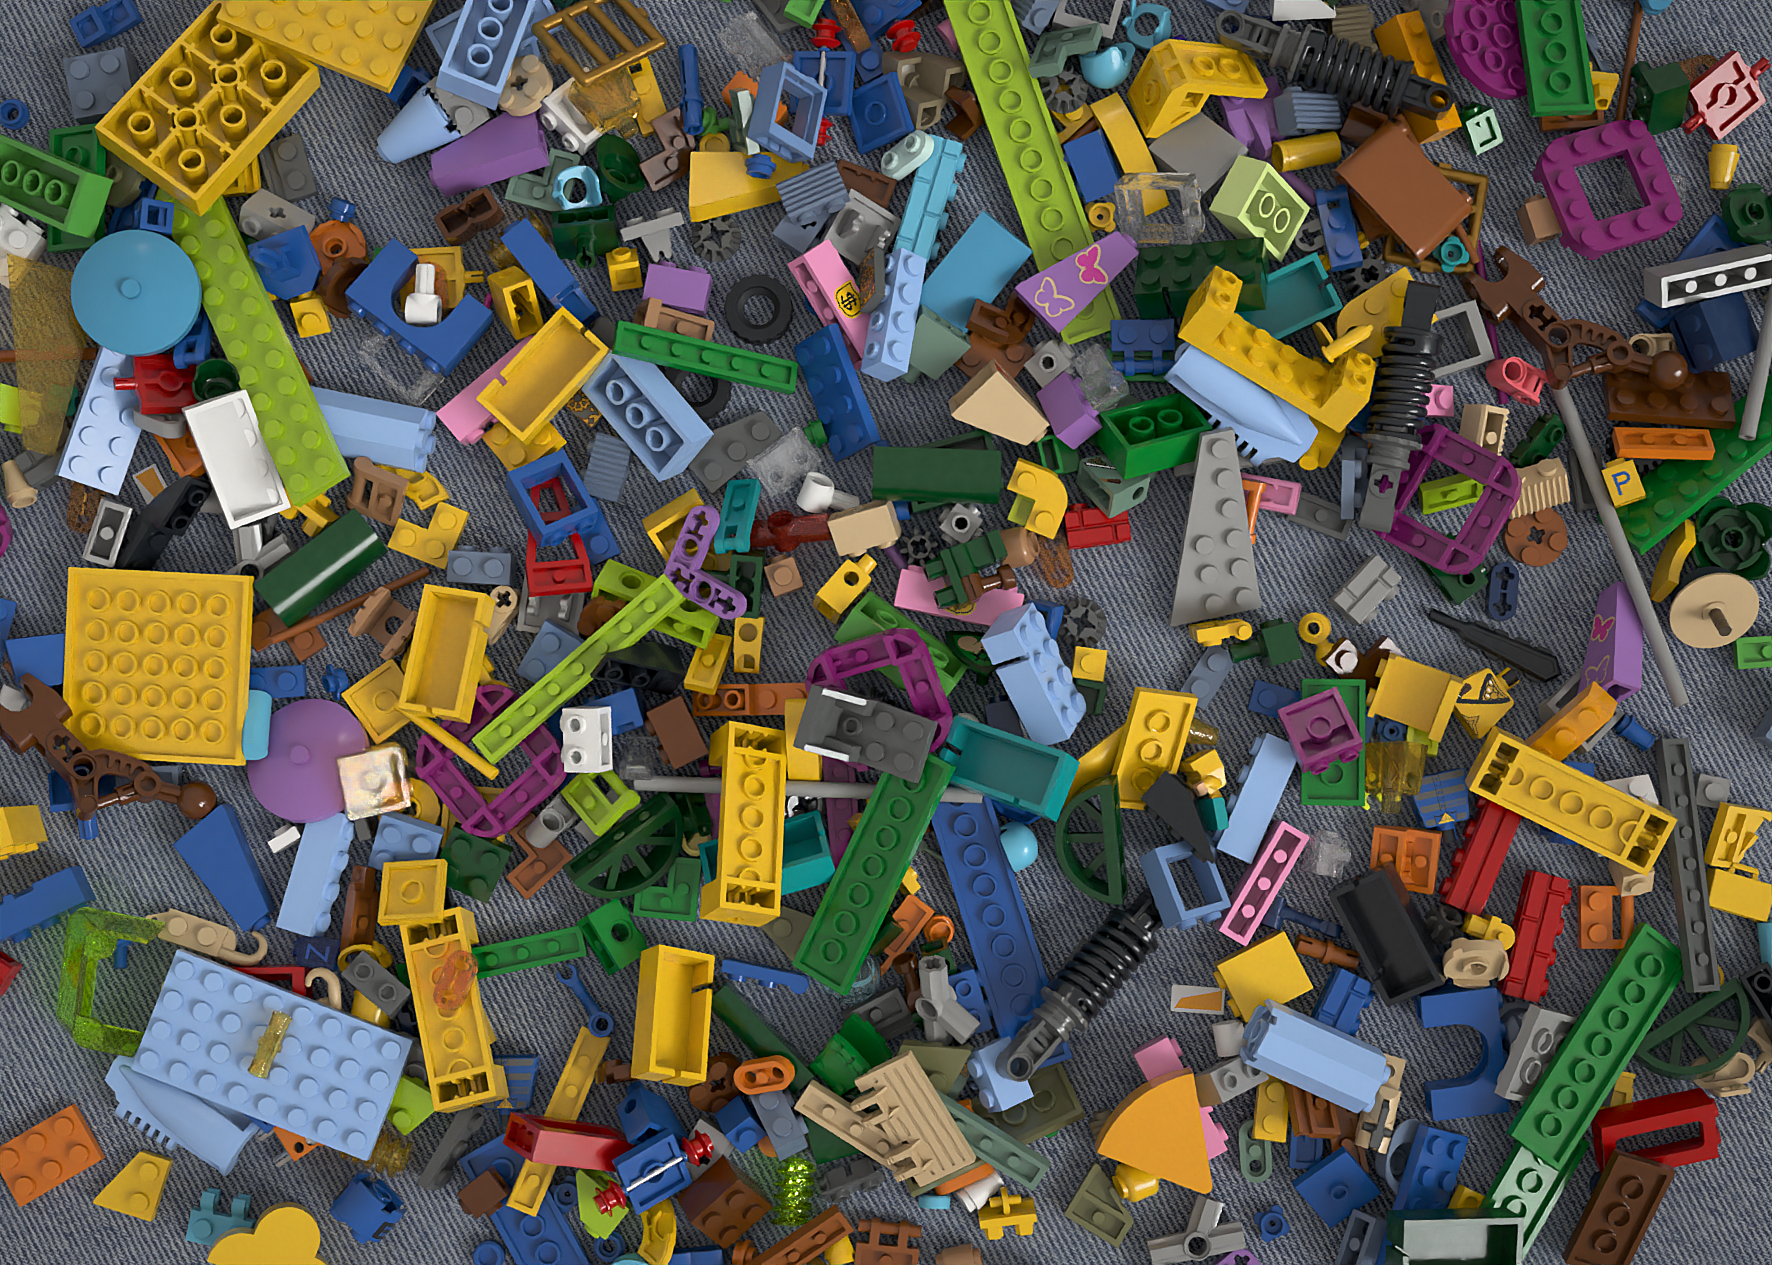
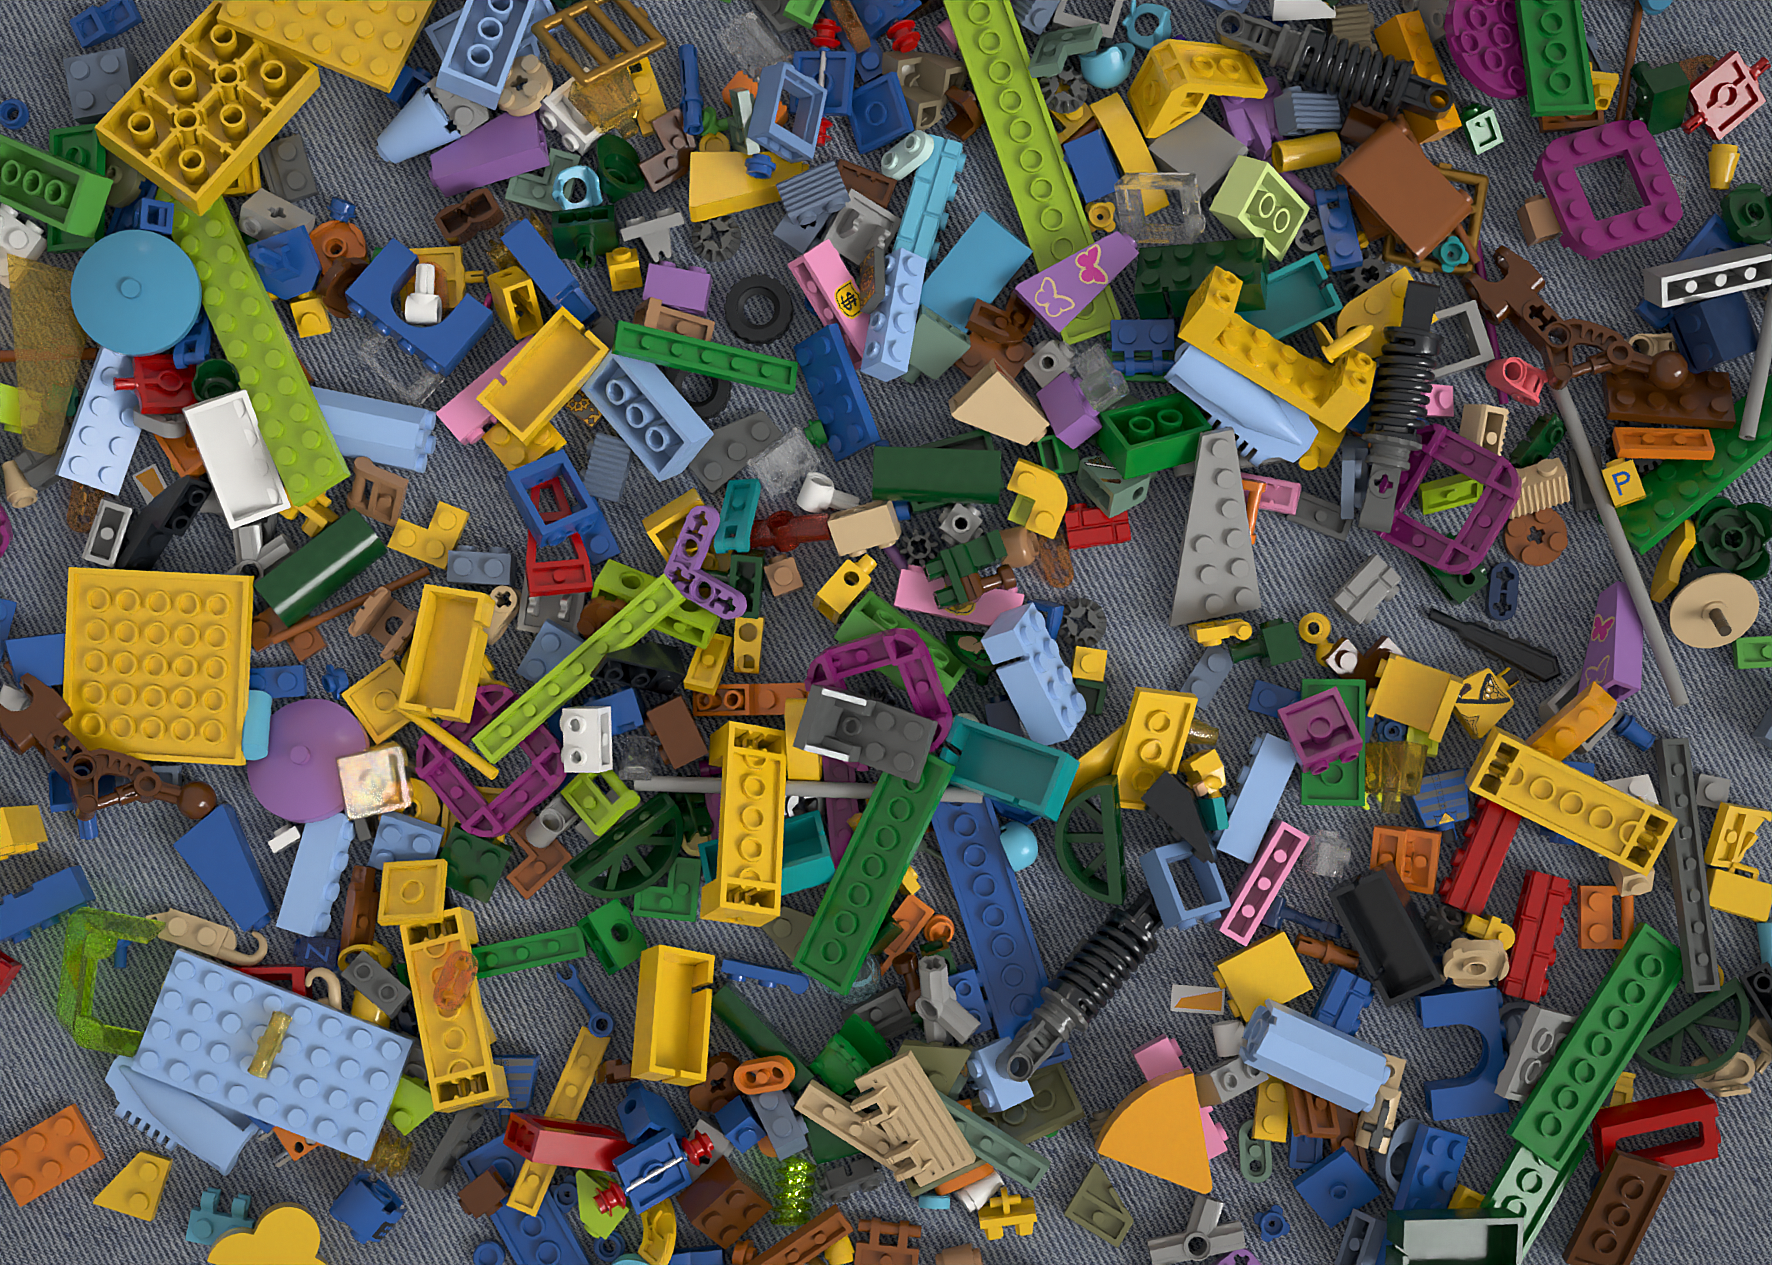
yellow tile [373,464,451,511] -> none
yellow head [1112,1163,1161,1203] -> none

